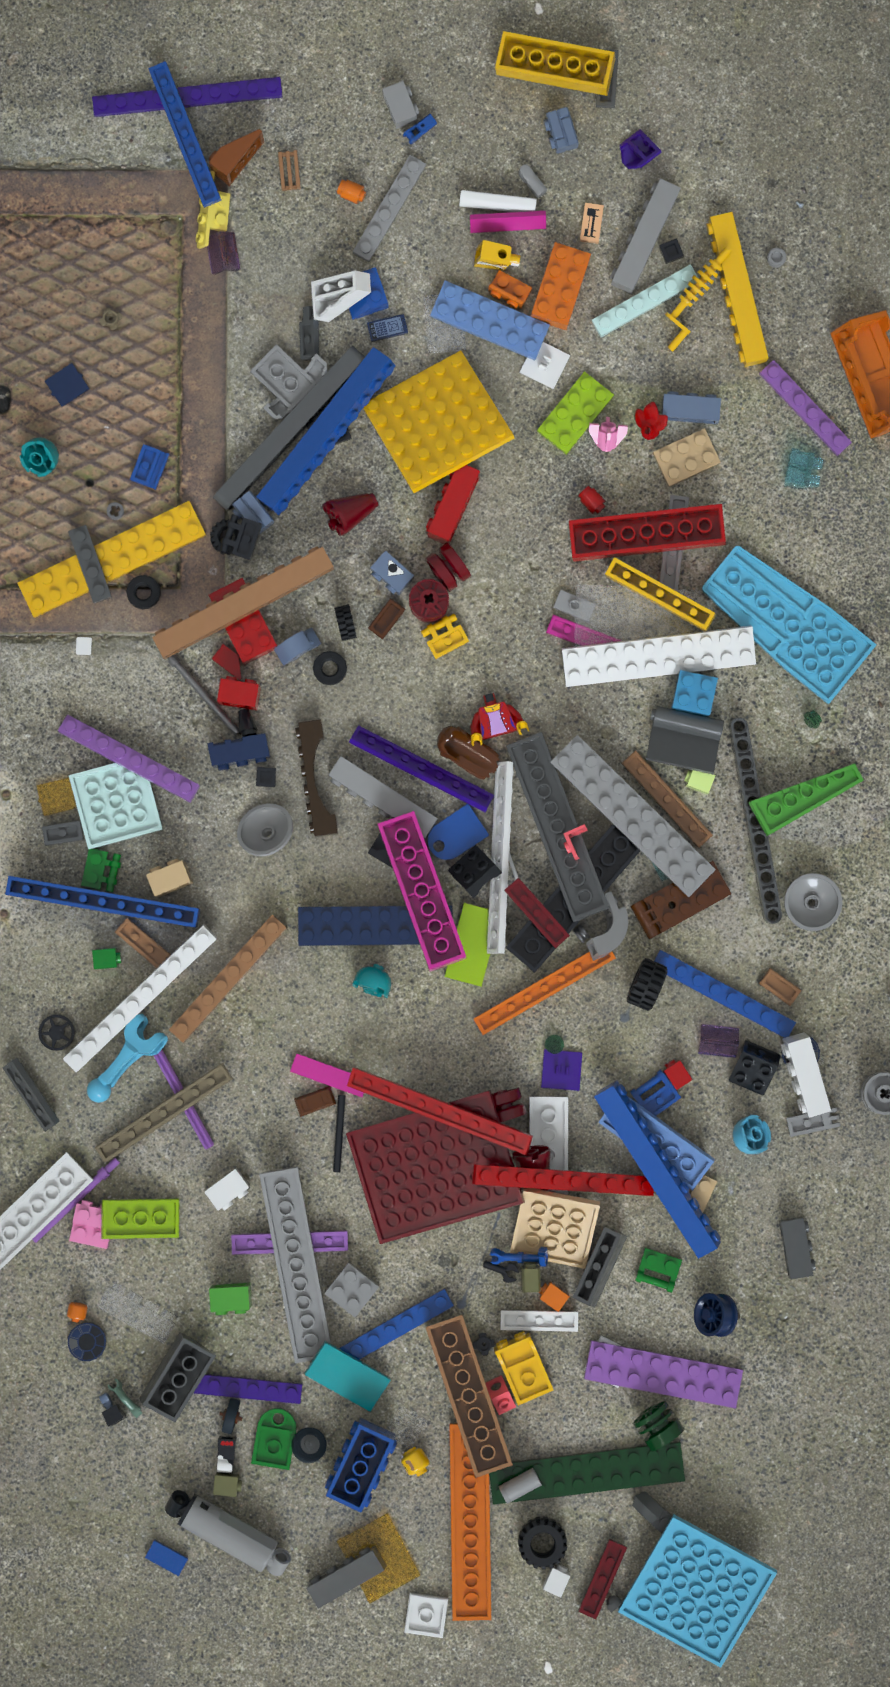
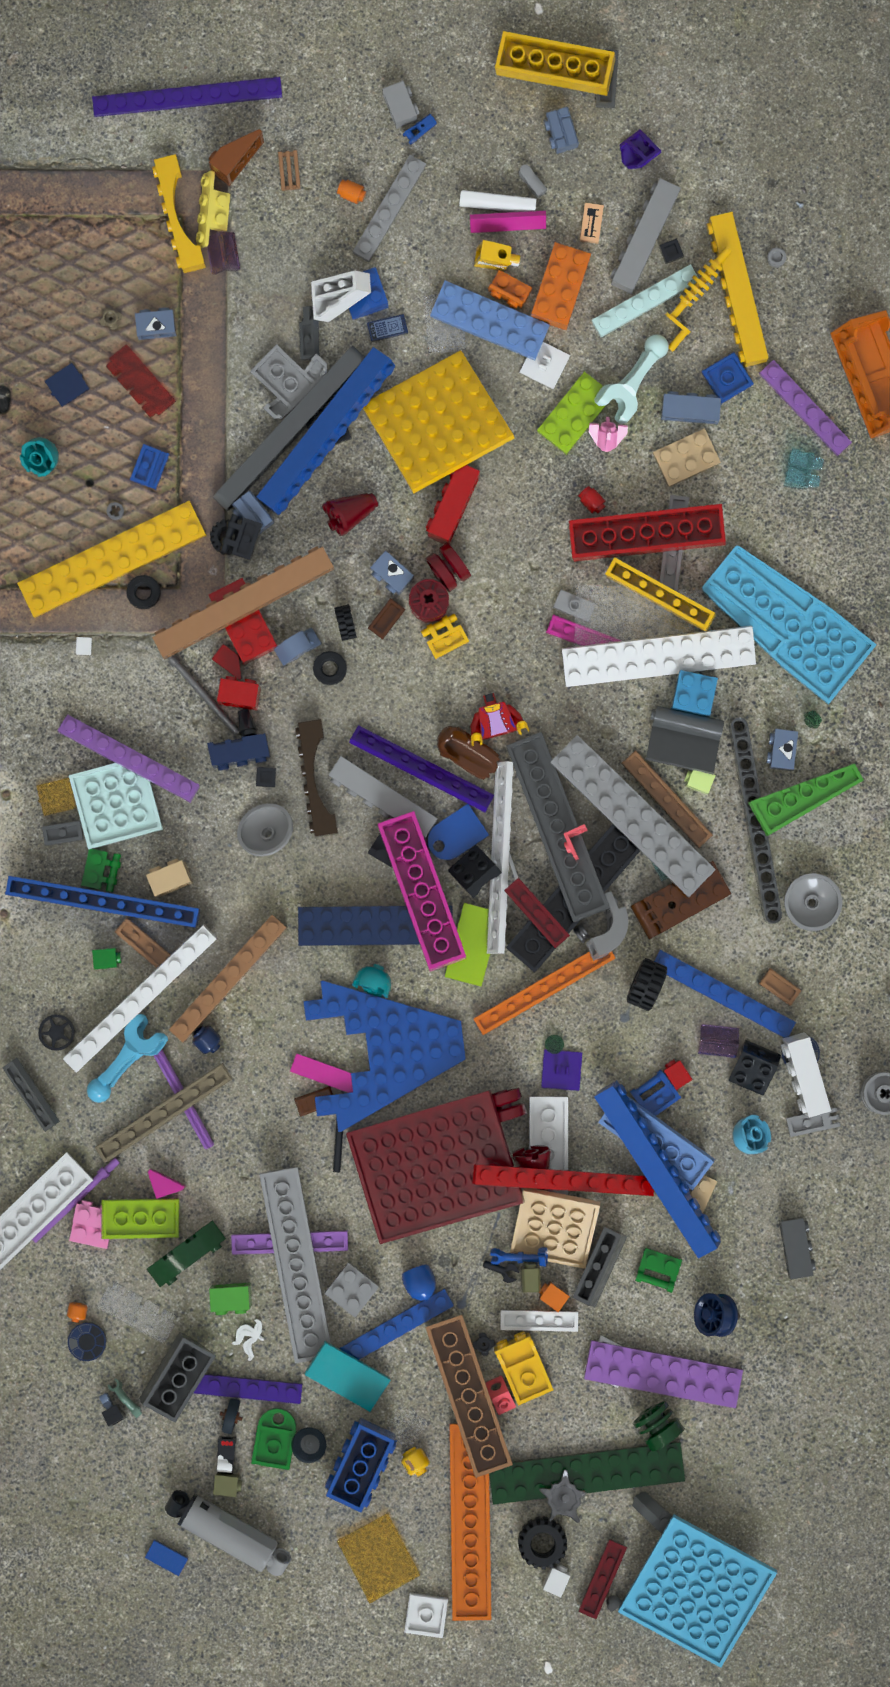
dark grey plate [68,525,112,604] -> none
blue plate [148,61,222,208] -> none
white brick [205,1168,250,1211] -> none
dark grey brick [306,1546,387,1609] -> none
red plate [347,1067,533,1155] -> none
light grey pin [498,1468,542,1504] -> none
red plate [635,402,668,440] -> none
none -> clear red windscreen [106,344,176,418]
none -> sand blue brick [135,308,177,340]
none -> dark green brick [147,1220,226,1287]
none -> dark pink slope [148,1168,186,1199]
none -> yellow arch [152,154,206,273]
none -> dark blue head [192,1025,221,1054]
none -> white piece [232,1319,264,1361]
none -> blue wing [304,981,466,1132]
none -> blue piece [402,1264,436,1301]
none -> flat silver piece [539,1469,586,1523]
none -> light aqua piece [594,334,669,425]
none -> blue tile [701,352,754,404]
none -> sand blue brick [766,729,798,771]

